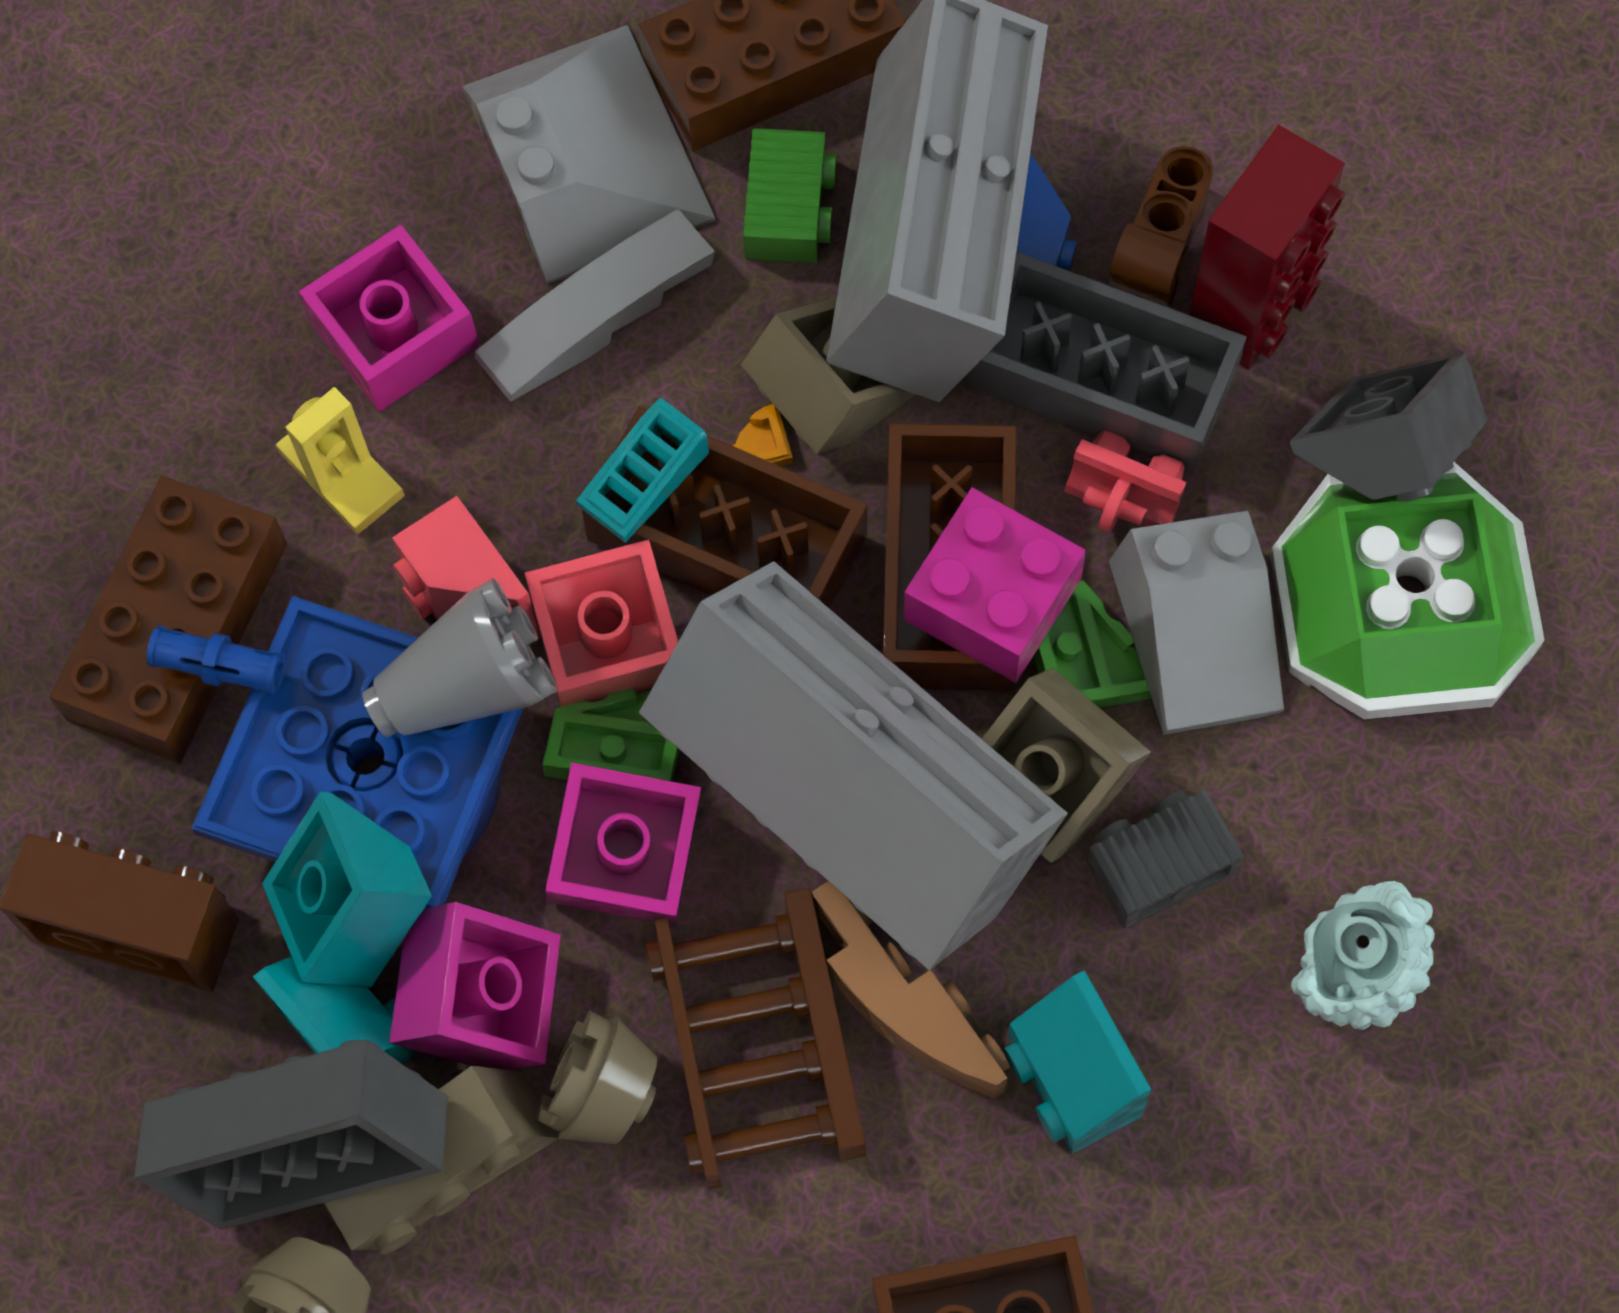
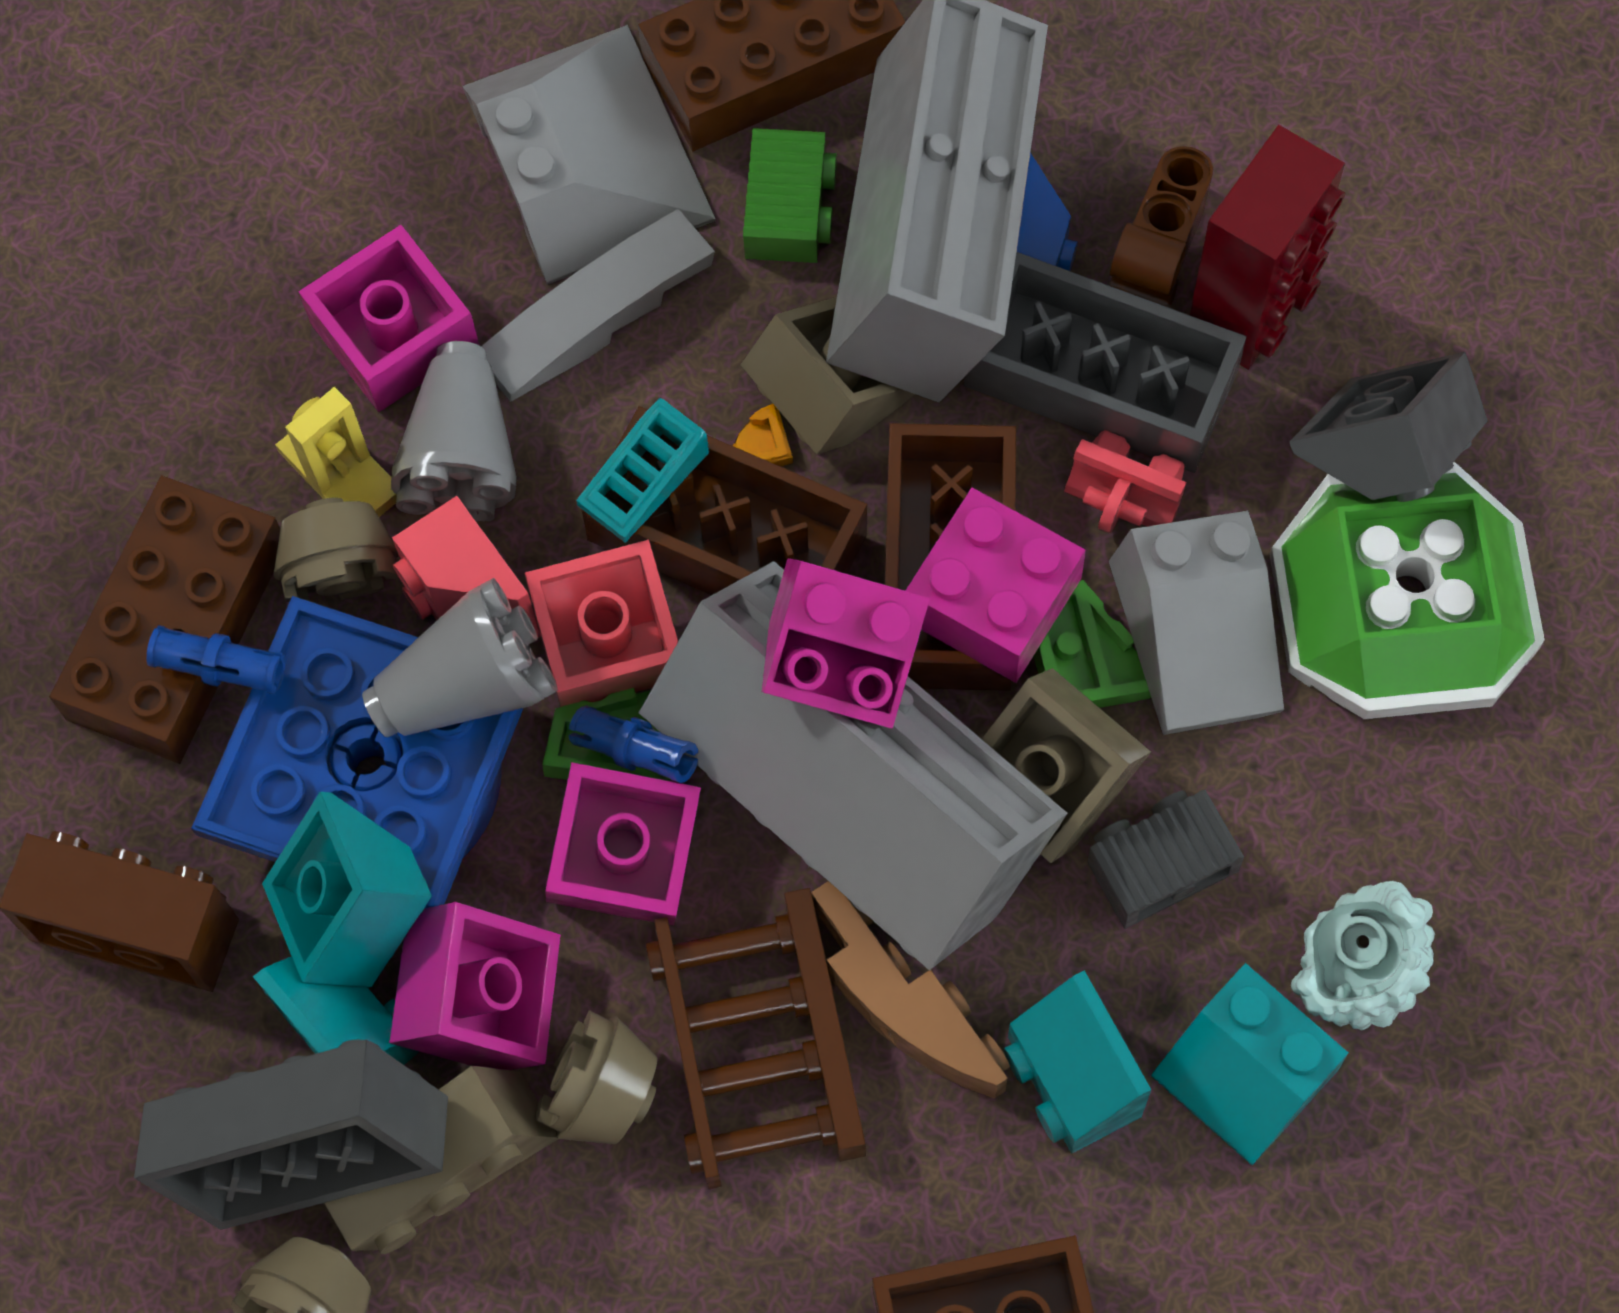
none -> dark tan cone [274,498,398,603]
none -> light grey cone [391,341,517,521]
none -> blue pin [569,705,698,783]
none -> dark pink slope [761,558,930,729]
none -> teal slope [1151,963,1349,1166]

